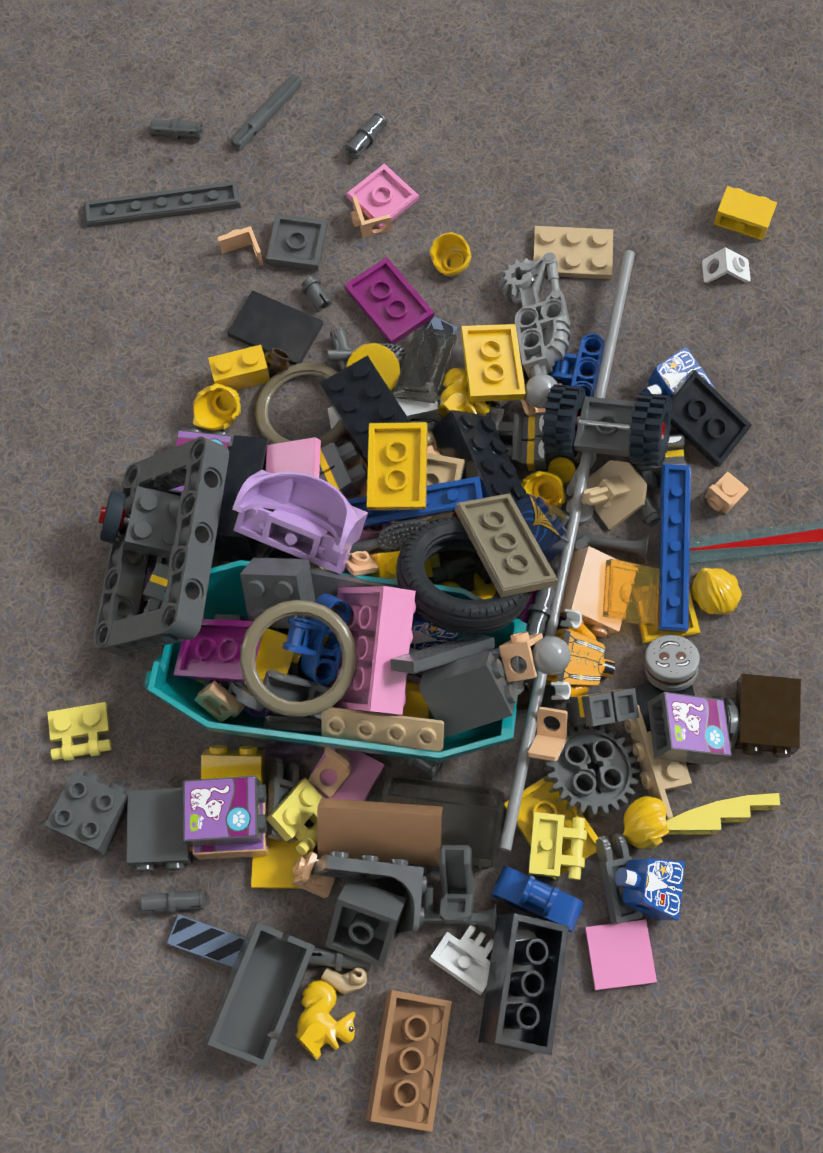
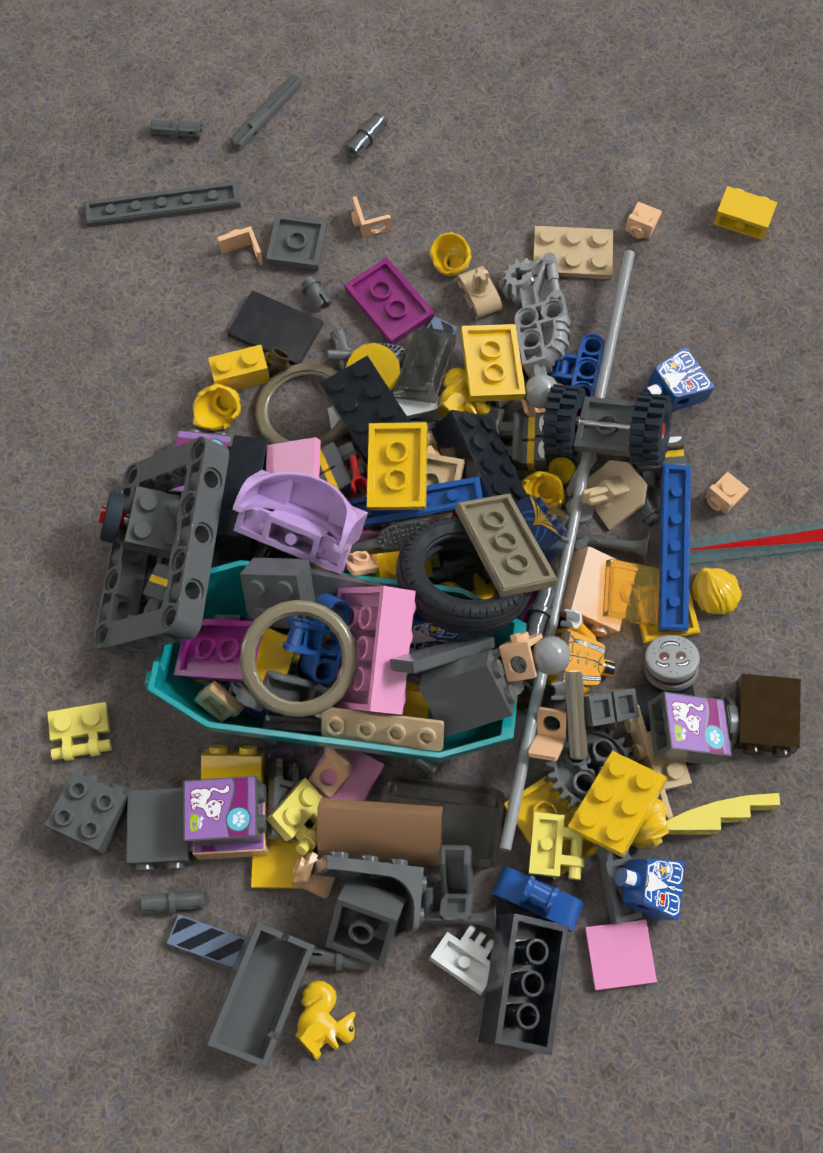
tan arm [321,967,367,994] -> none
bright pink tile [346,164,419,228] -> none
medium nougat slope [366,990,452,1132] -> none
black tile [670,370,752,467] -> none
white bracket [702,247,750,283] -> none
none -> red hand [349,455,367,498]
none -> tan beam [457,266,502,320]
none -> dark tan axle [565,670,588,760]
none -> yellow plate [568,751,667,858]
none -> light nougat bracket [625,202,662,240]

